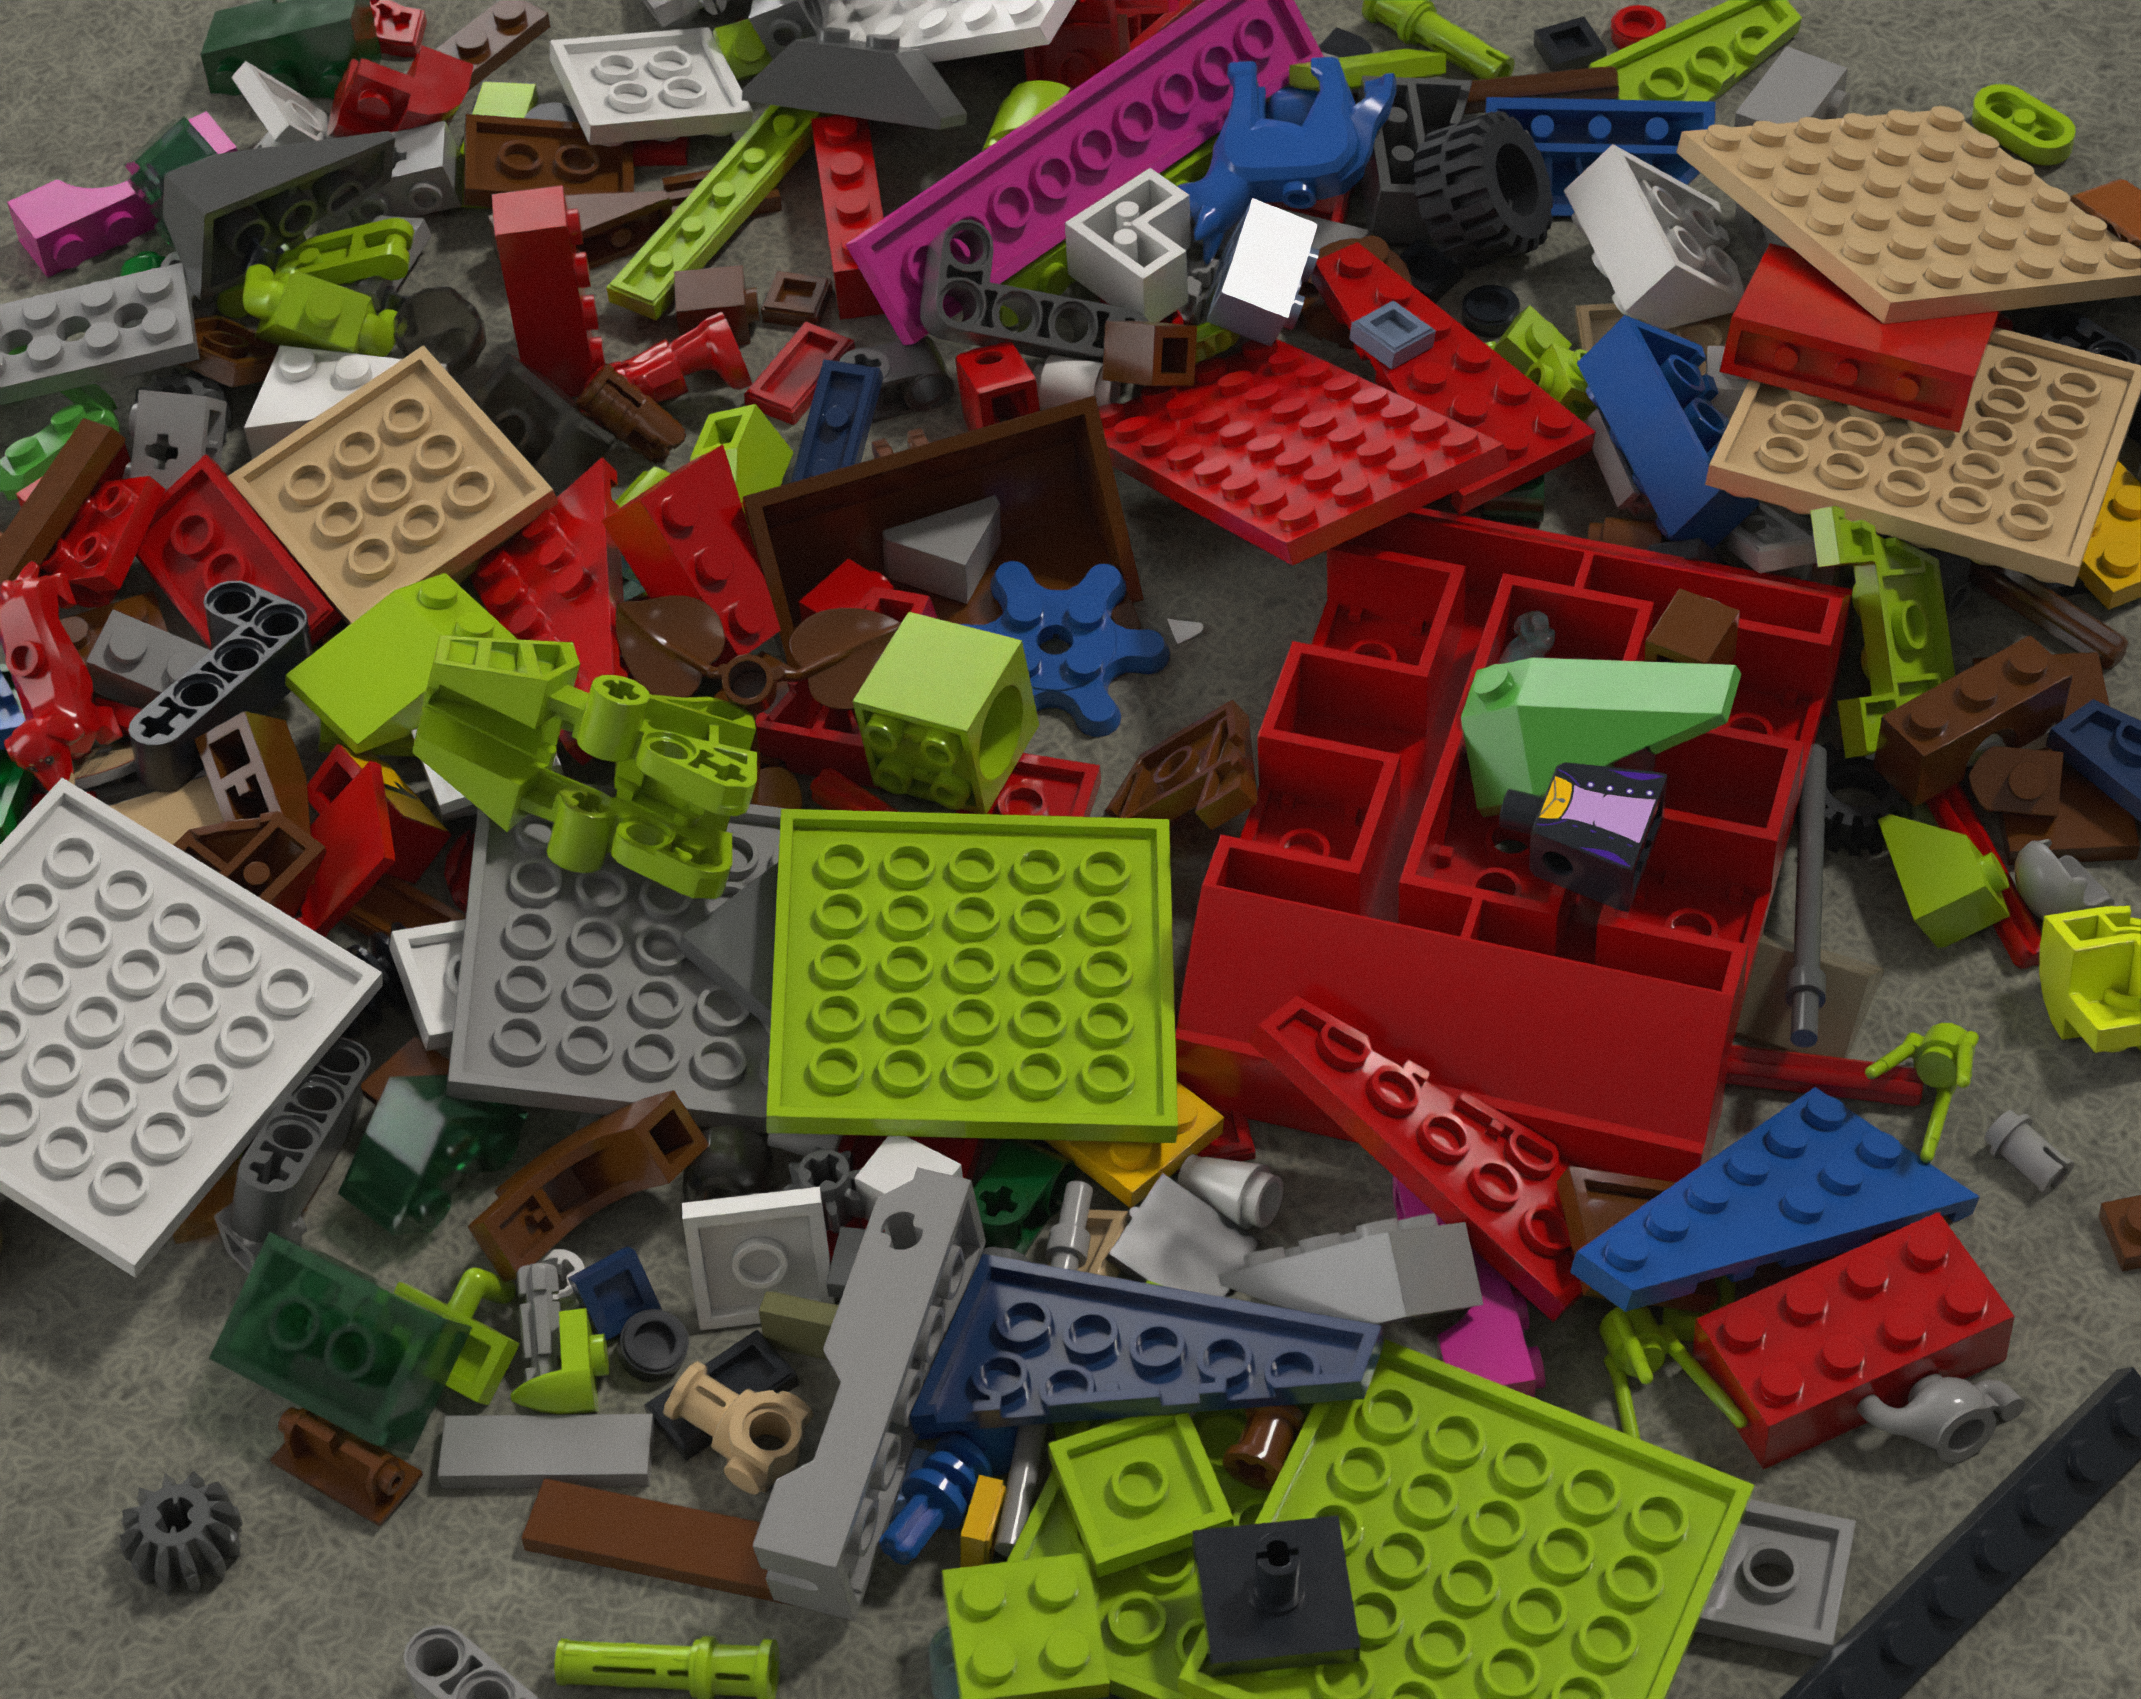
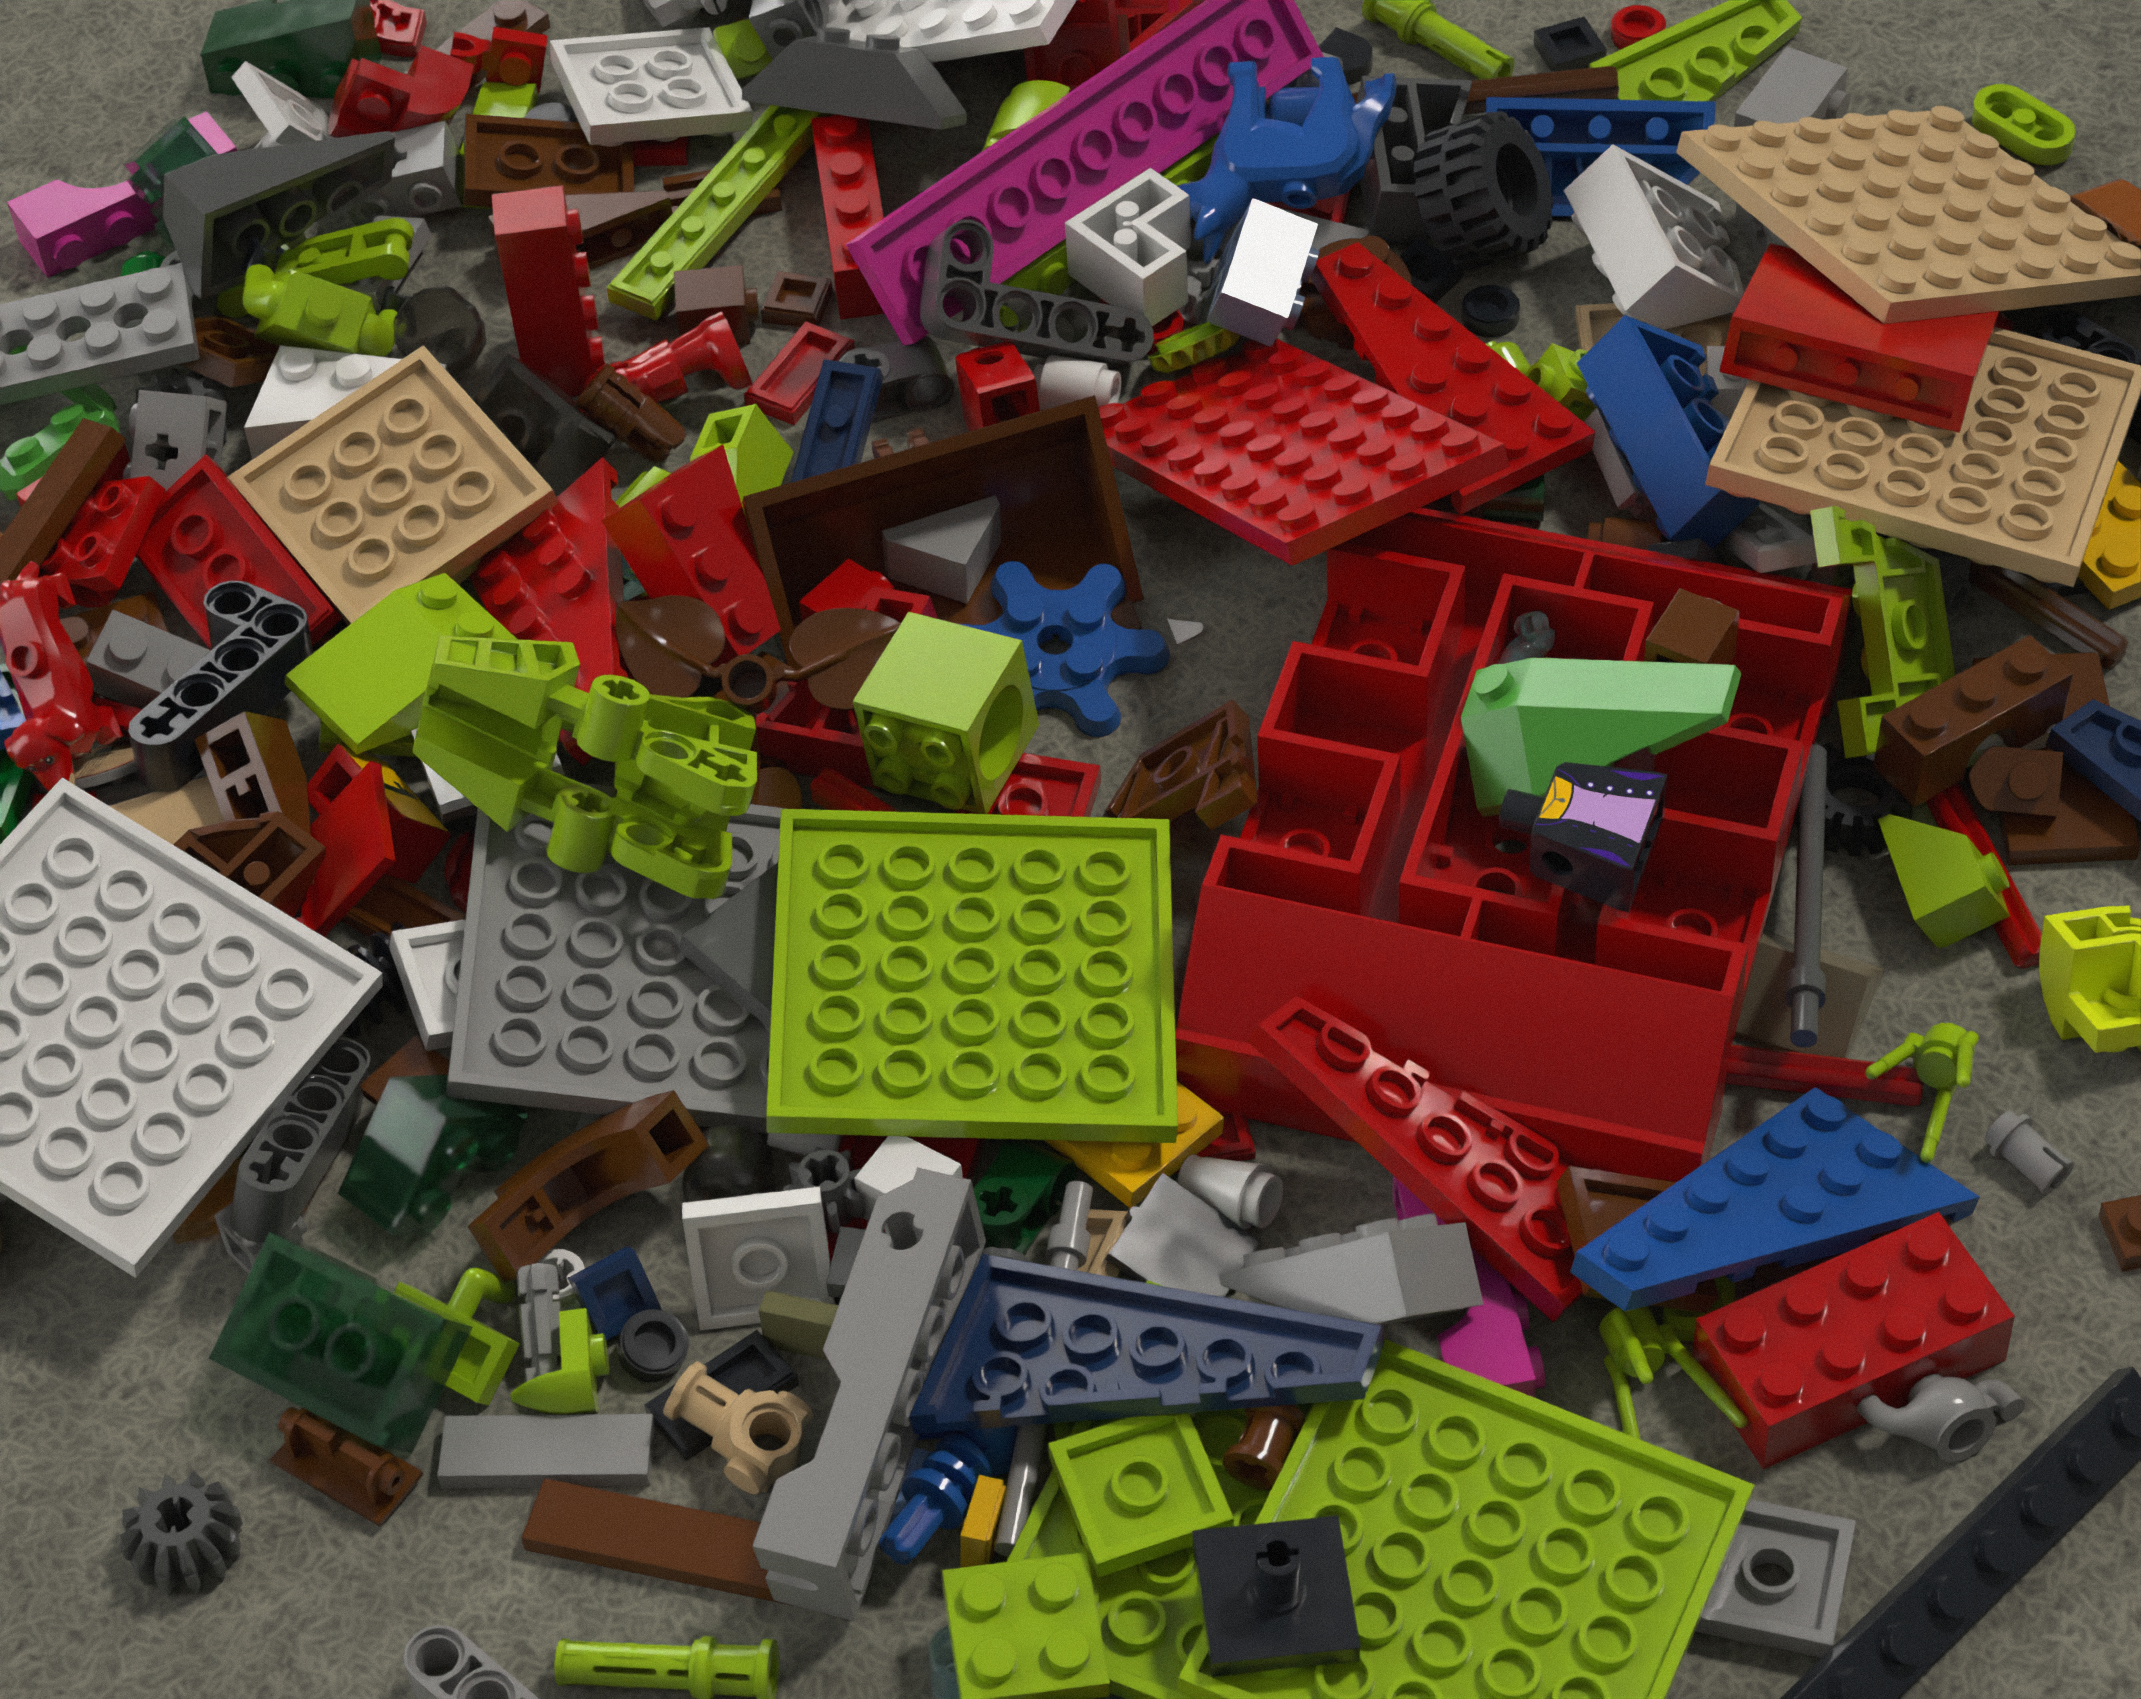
reddish brown brick [1102,321,1197,386] -> none
lime tile [1289,49,1446,91] -> none
sand blue tile [1349,301,1436,370] -> none
lime plate [1494,305,1572,375] -> none
light grey hair [2015,839,2115,922] -> none
none -> red plate [450,26,548,93]

